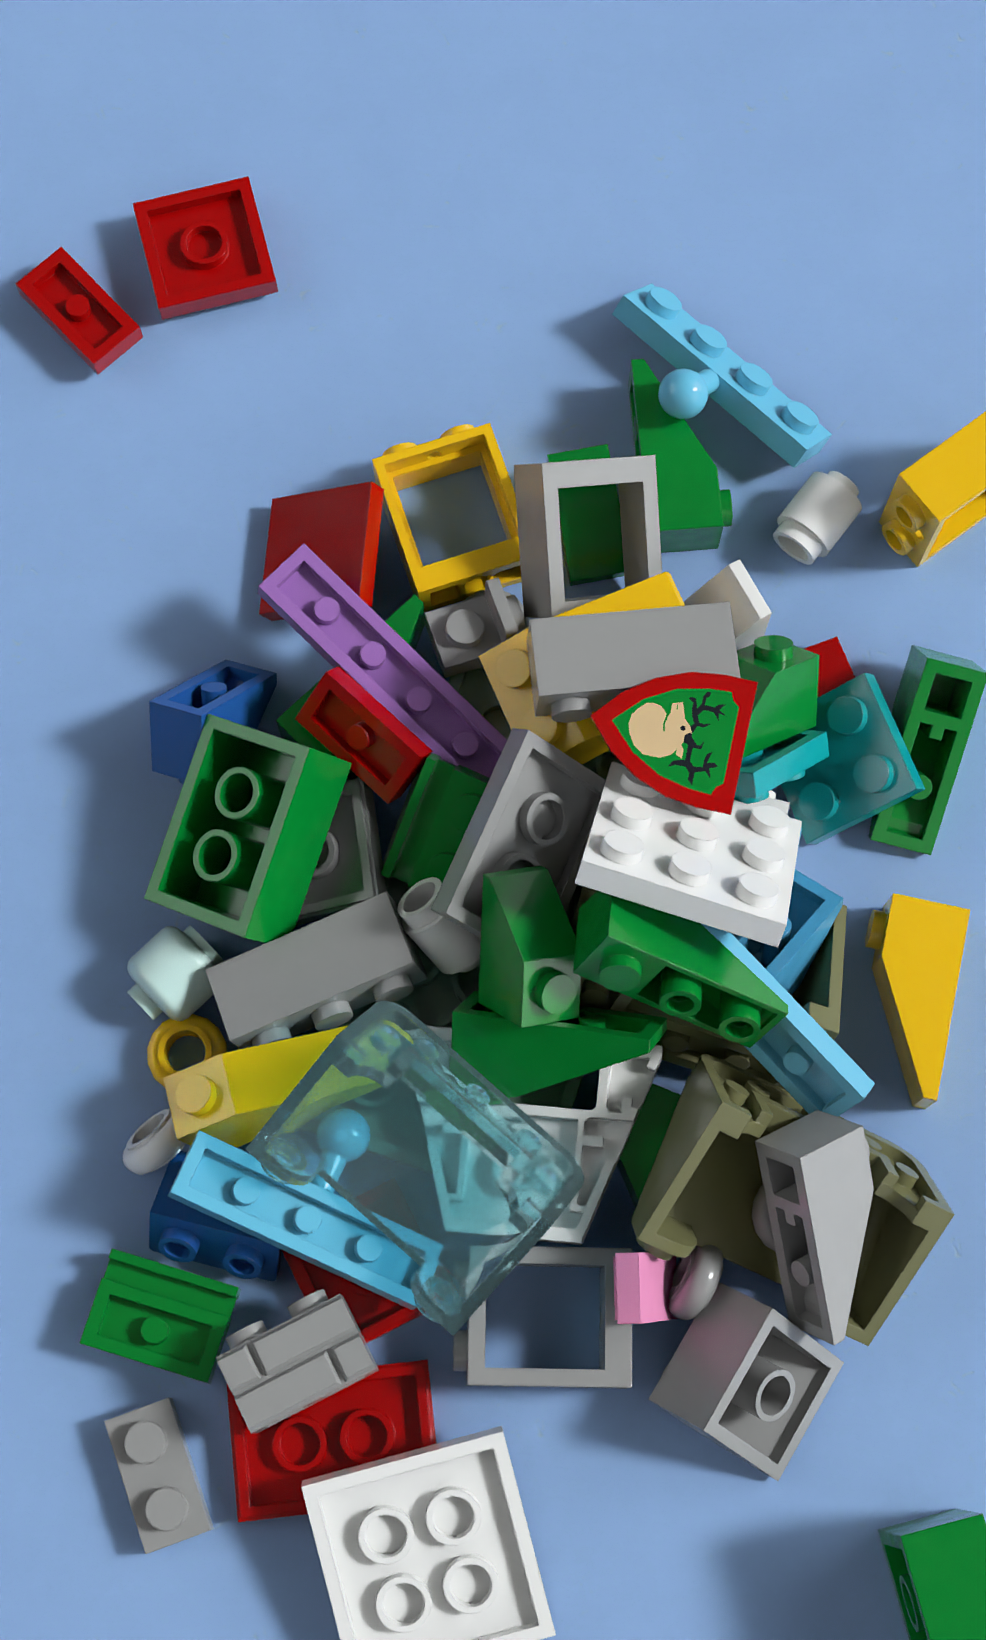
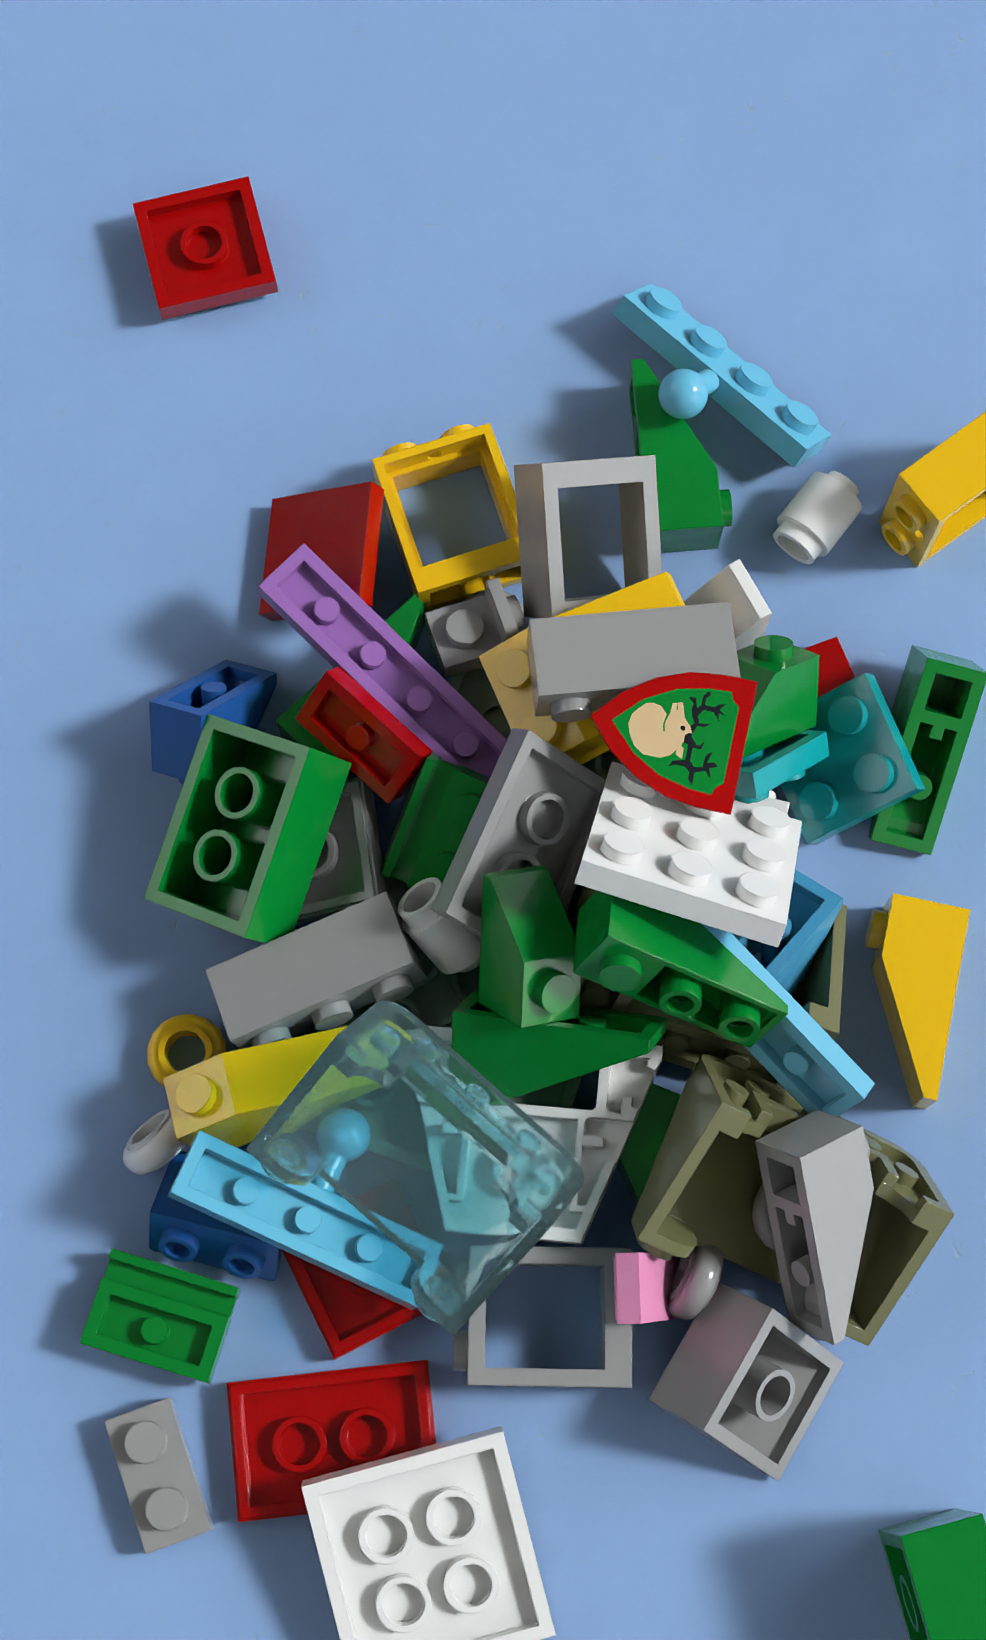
red plate [16,247,143,375] -> none
light aqua head [127,926,224,1021] -> none
light grey brick [216,1289,379,1434] -> none
green slope [547,444,624,586] -> none

